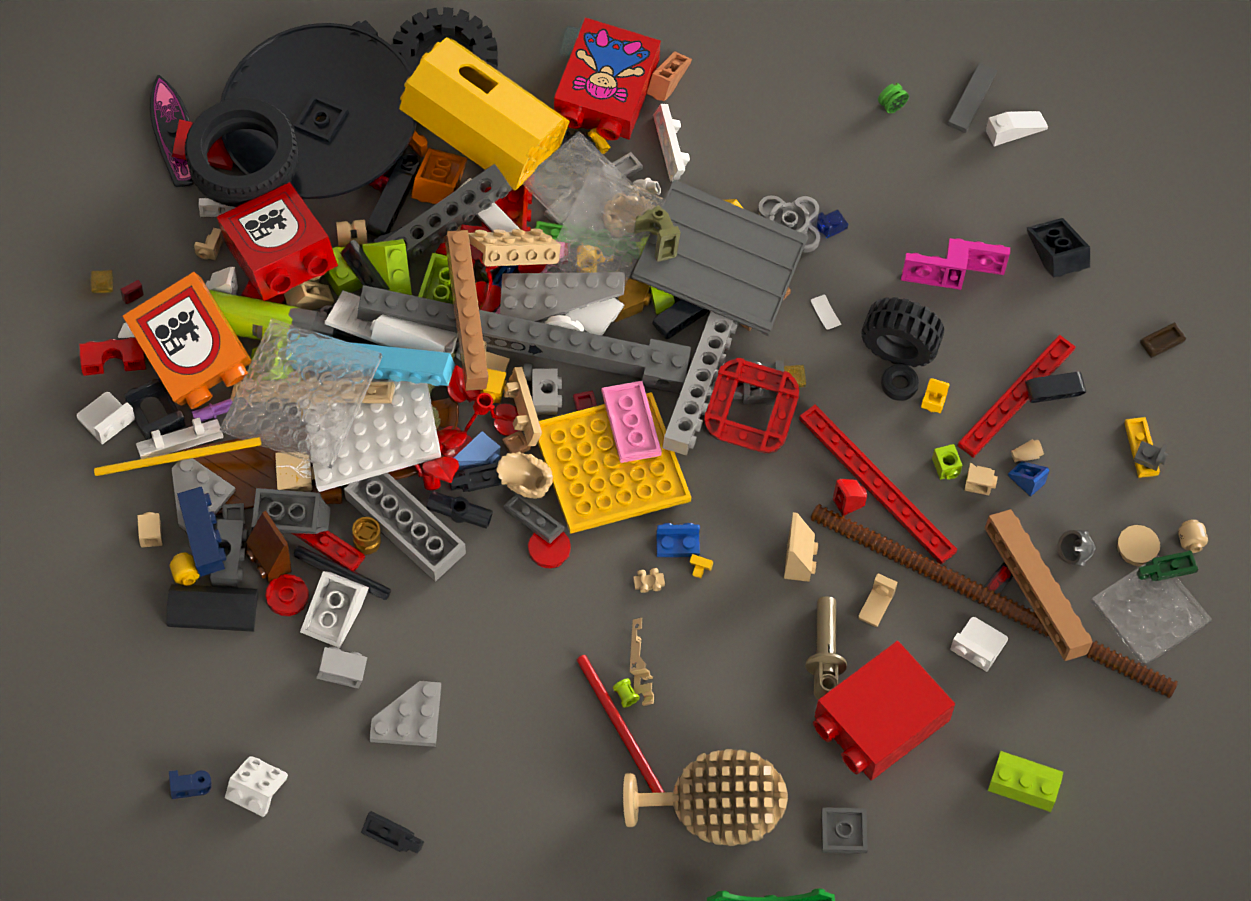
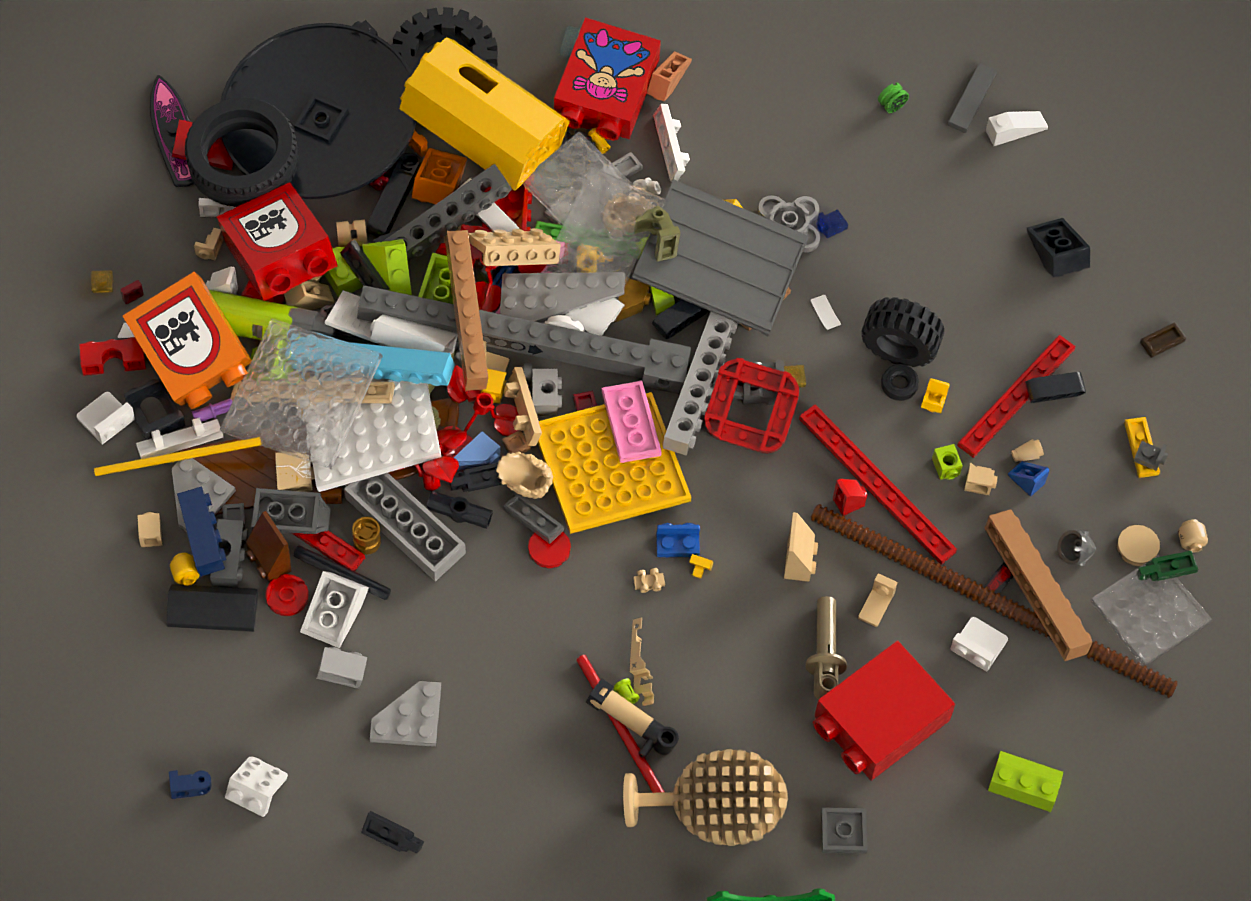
dark pink bracket [901,238,1010,290] -> none
none -> piece [586,678,679,758]

